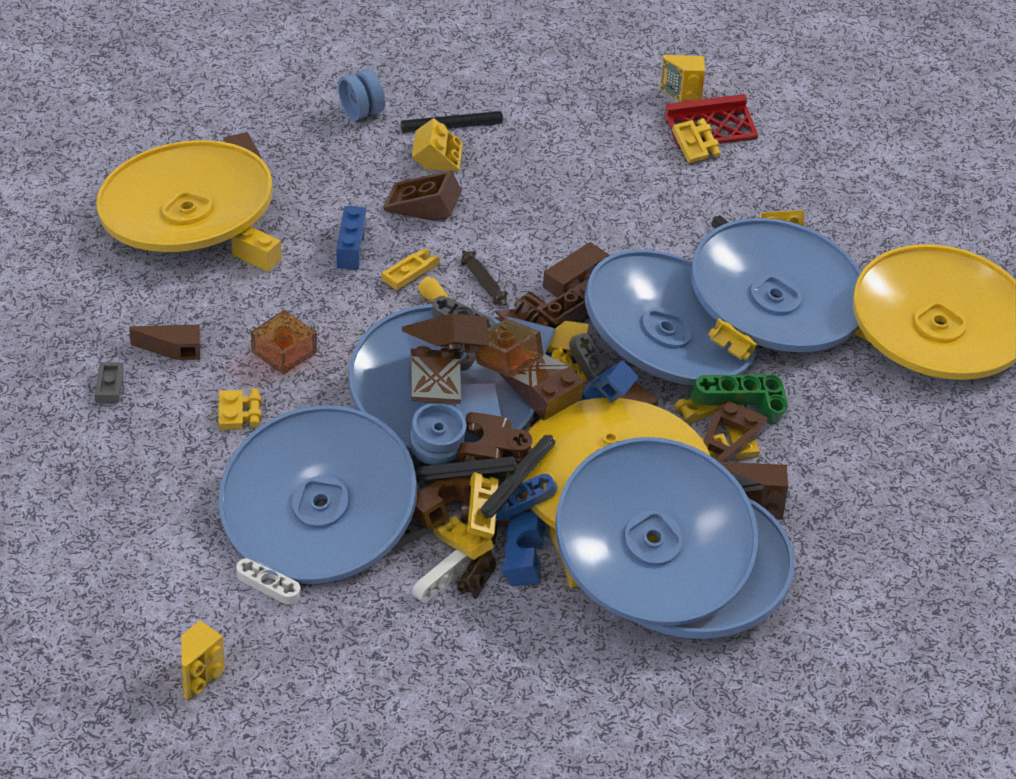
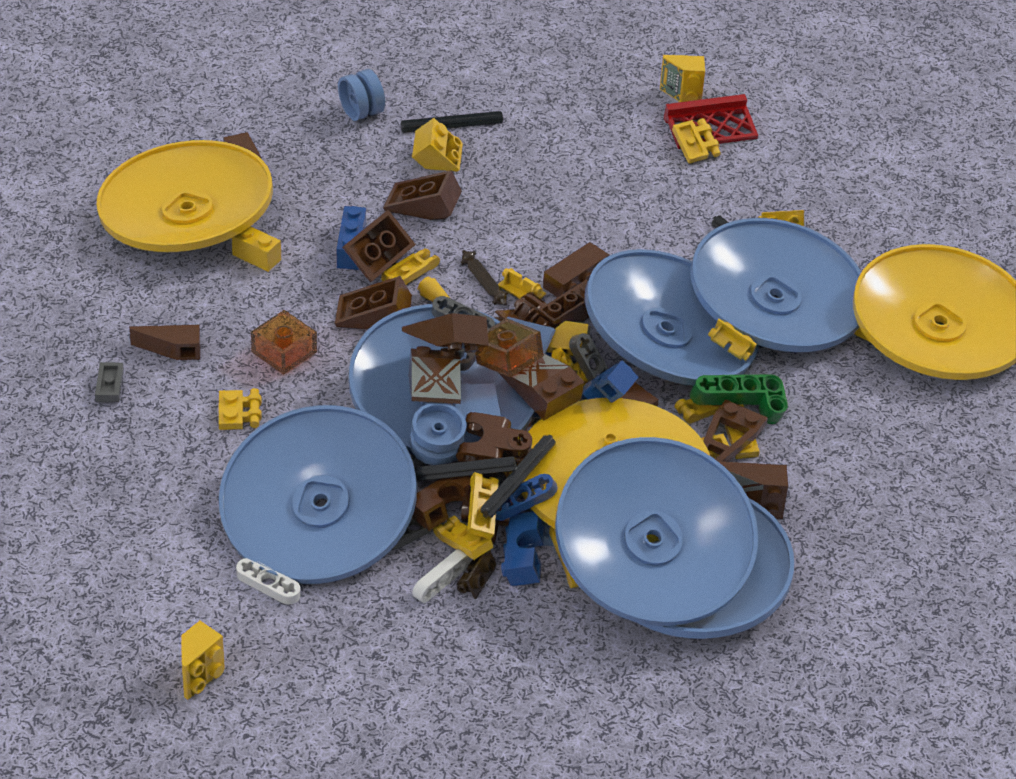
none -> reddish brown slope [335,276,412,329]
none -> reddish brown slope [342,210,416,283]
none -> yellow hinge [498,268,546,299]

